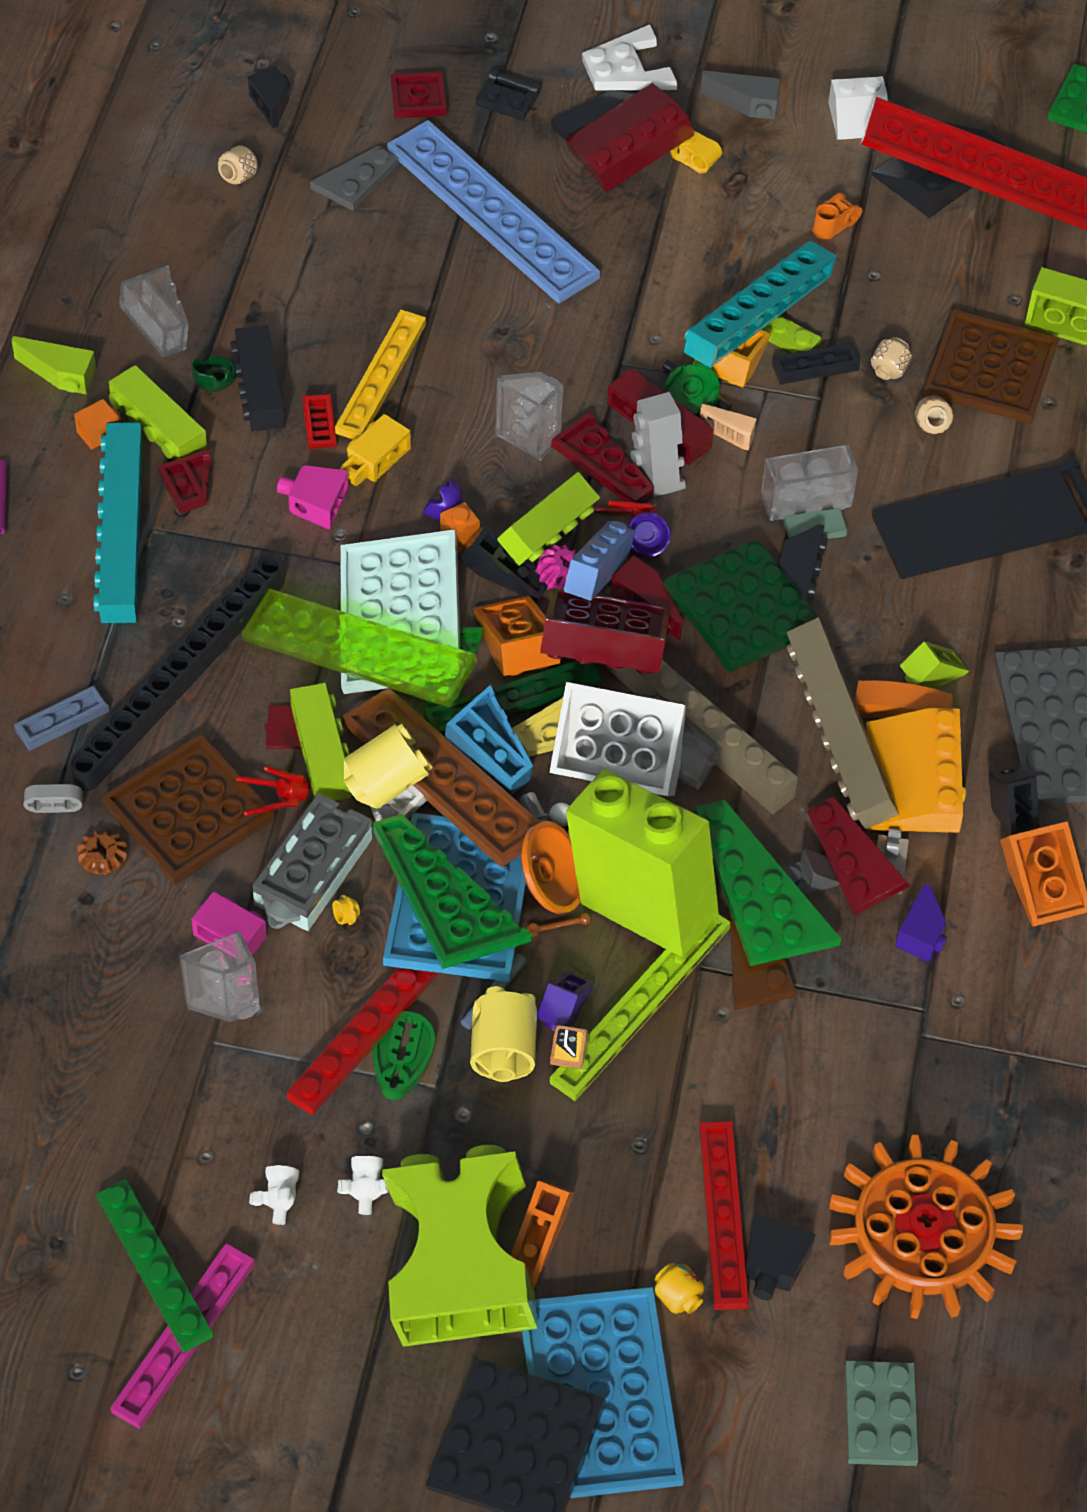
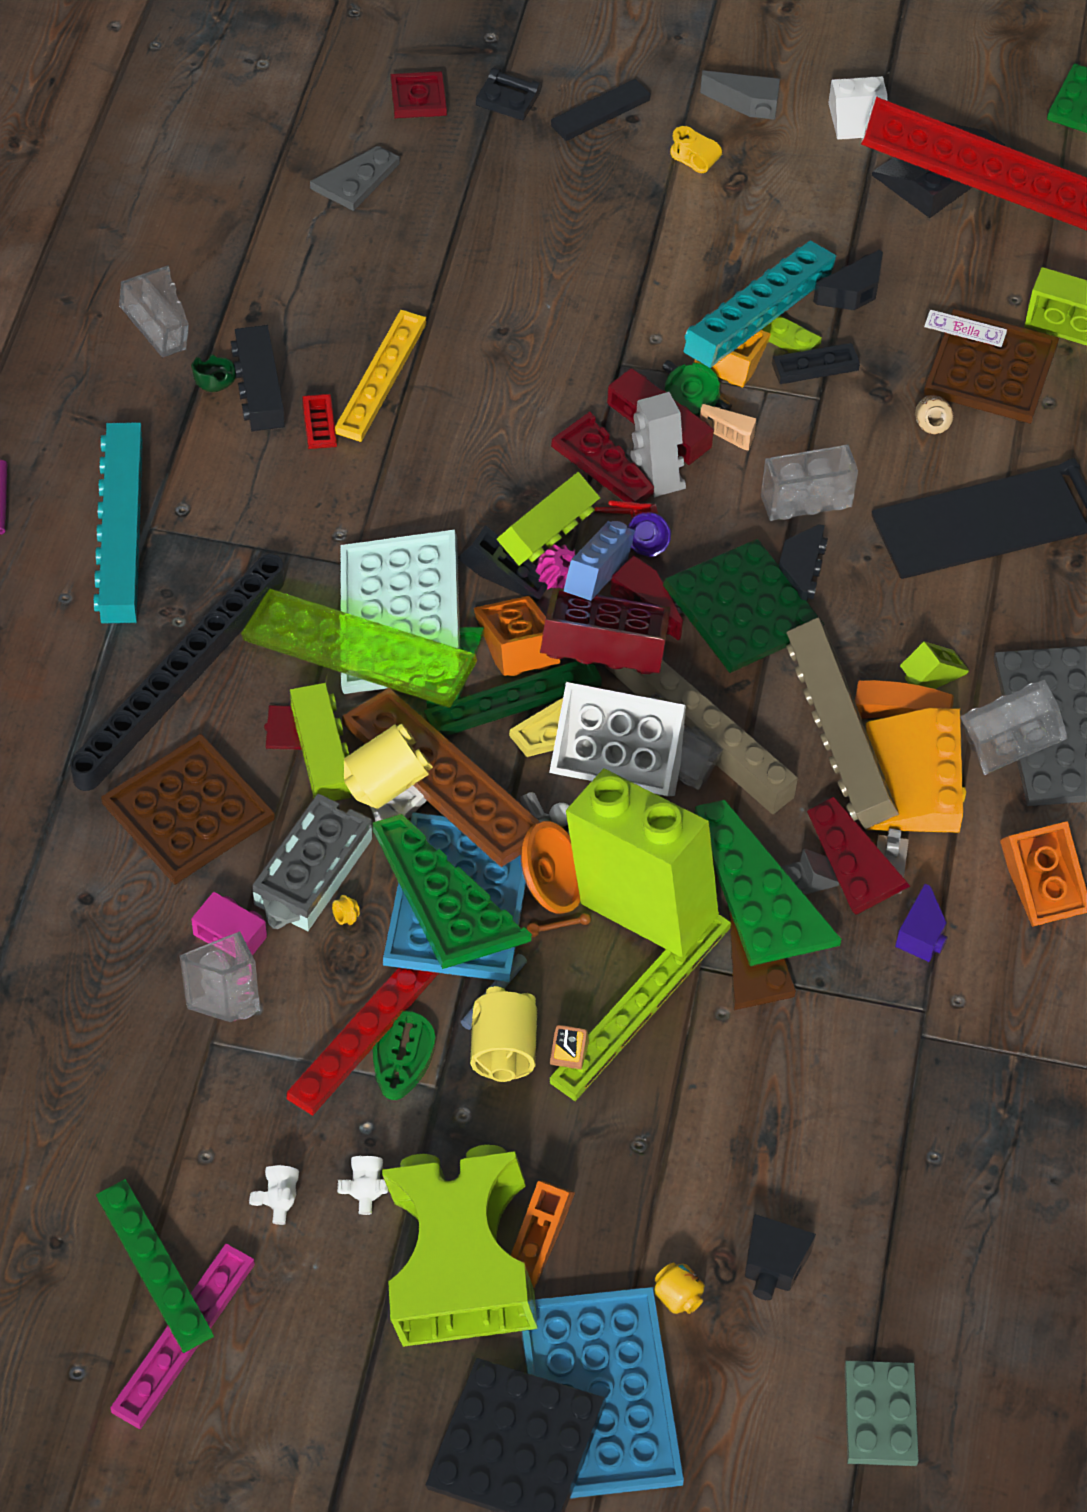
lime slope [12,336,96,394] -> none
sand blue tile [14,685,109,751] -> none
light grey beam [23,784,83,813] -> none
orange brick [74,399,121,450] -> none
dark orange gear [77,829,127,874] -> none
lime brick [109,365,207,460] -> none
dark red wing [158,449,211,514] -> none
tan head [218,145,258,185] -> none
red plant [236,766,309,816] -> none
black slope [248,66,290,128] -> none
dark pink torso [277,465,349,530] -> none
yellow brick [339,414,411,486] -> none
medium blue plate [387,120,600,304] -> none
dark purple hair [423,478,463,521] -> none
orange brick [440,502,480,553] -> none
dark azure wedge [445,685,533,796] -> none
clear slope [495,372,564,461] -> none
dark purple slope [537,971,595,1030] -> none
dark red slope [565,83,694,193] -> none
white wing [582,25,677,90] -> none
red plate [699,1121,749,1310] -> none
sand green tile [784,508,847,539] -> none
orange piece [812,192,862,240] -> none
orange gear [828,1135,1023,1319] -> none
tan head [871,337,912,380] -> none
black torso [989,766,1040,835] -> none
none -> black slope [813,249,883,310]
none -> white sticker [924,310,1007,347]
none -> clear brick [960,679,1068,775]

